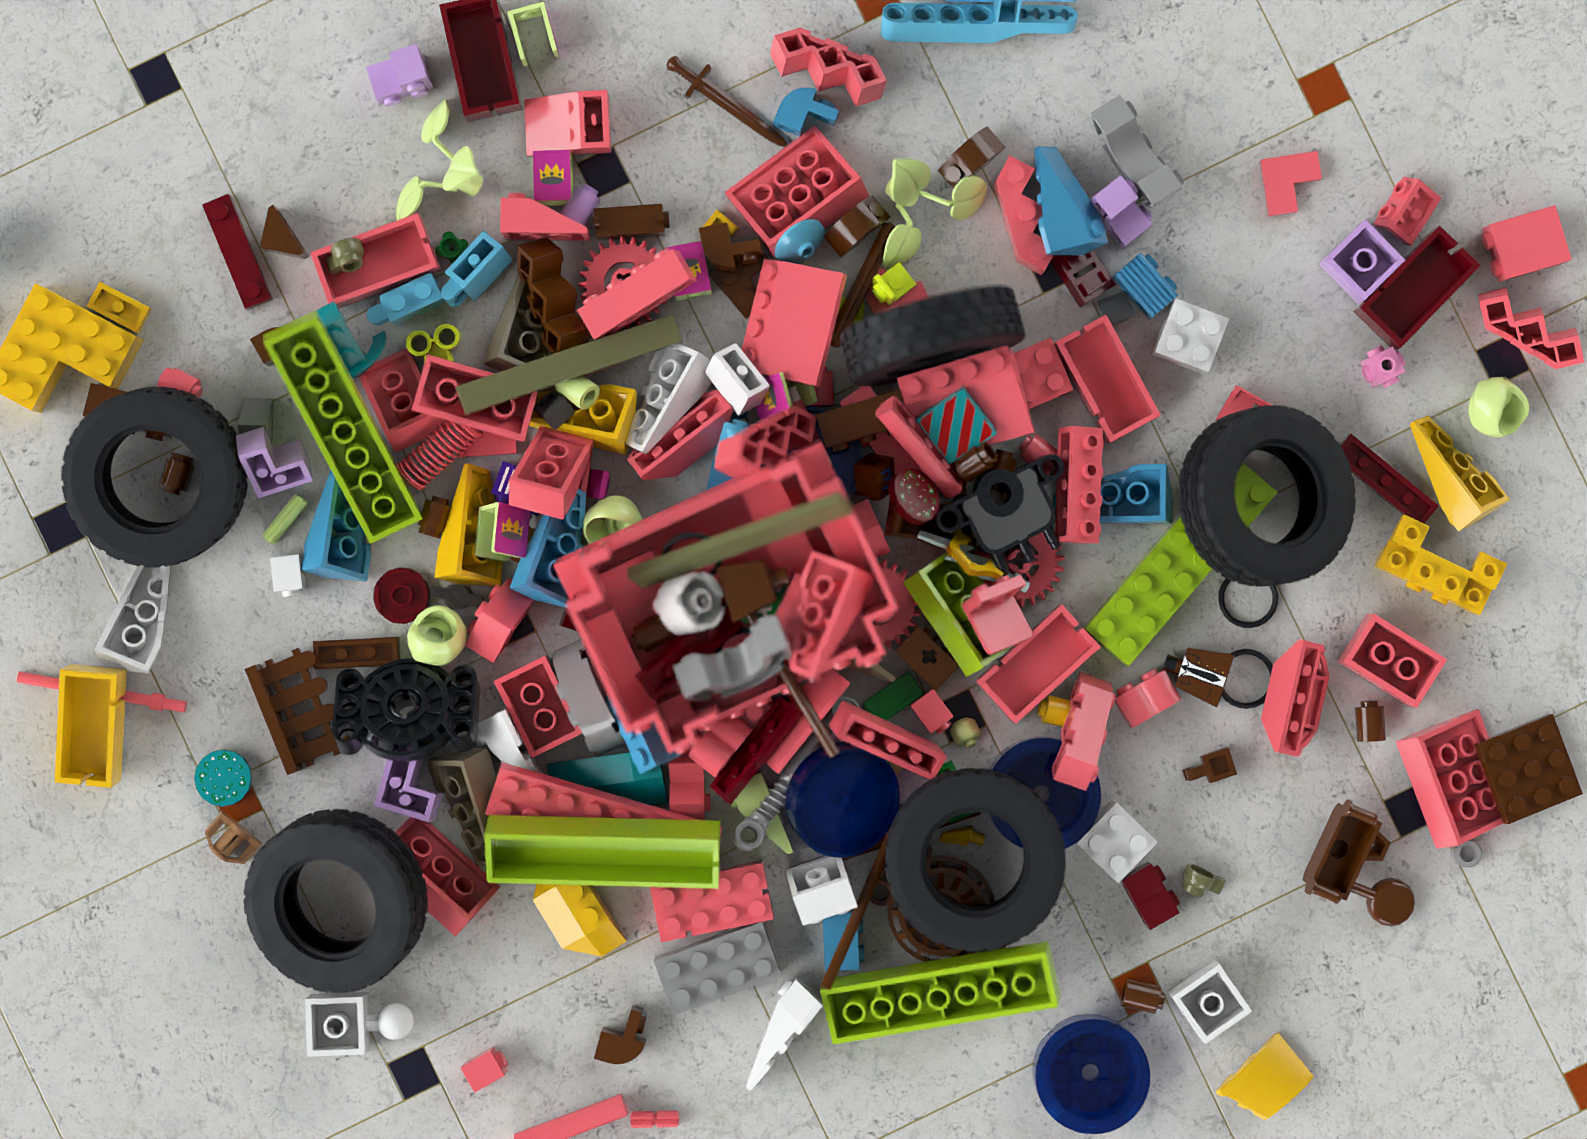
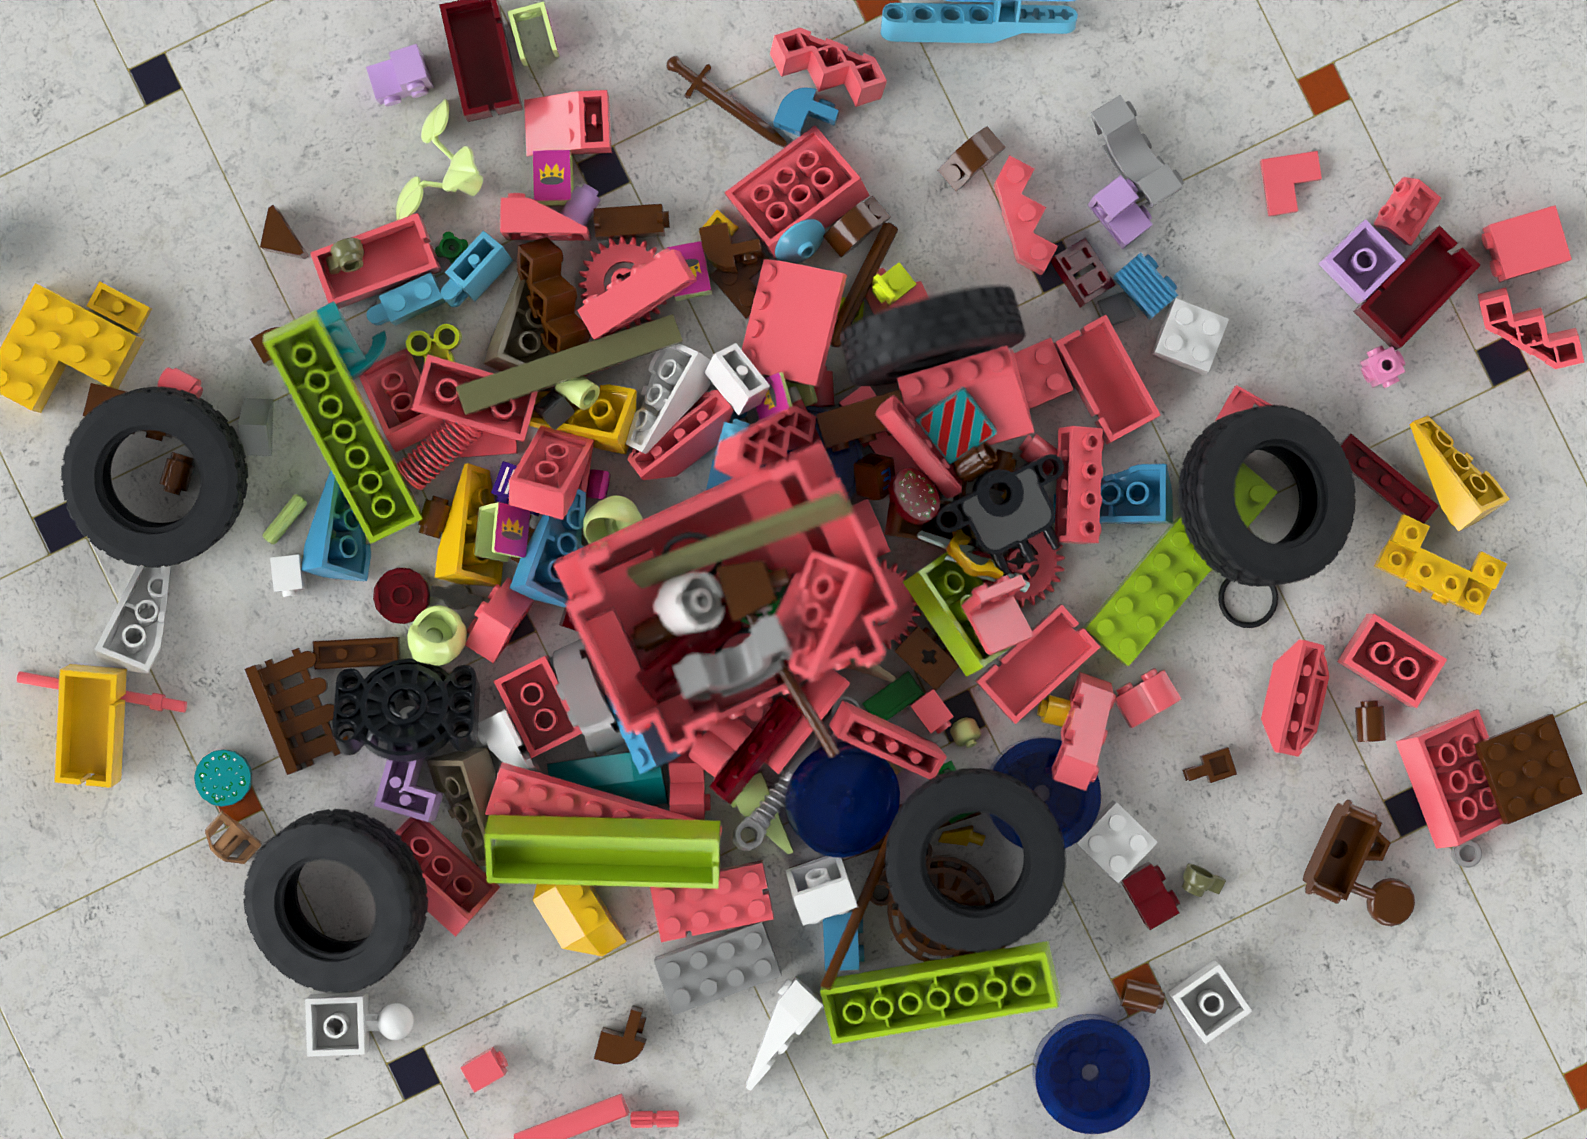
dark red plate [202,194,273,310] -> none
lavender brick [236,427,313,498] -> none
yellowish green plant [883,159,987,268] -> none
dark azure wedge [1034,146,1108,255] -> none
reddish brown torso [1163,648,1234,708] -> none
yellow slope [1215,1033,1314,1120] -> none
black tyre [1222,649,1273,709] -> none
yellowish green piece [1468,377,1530,438] -> none

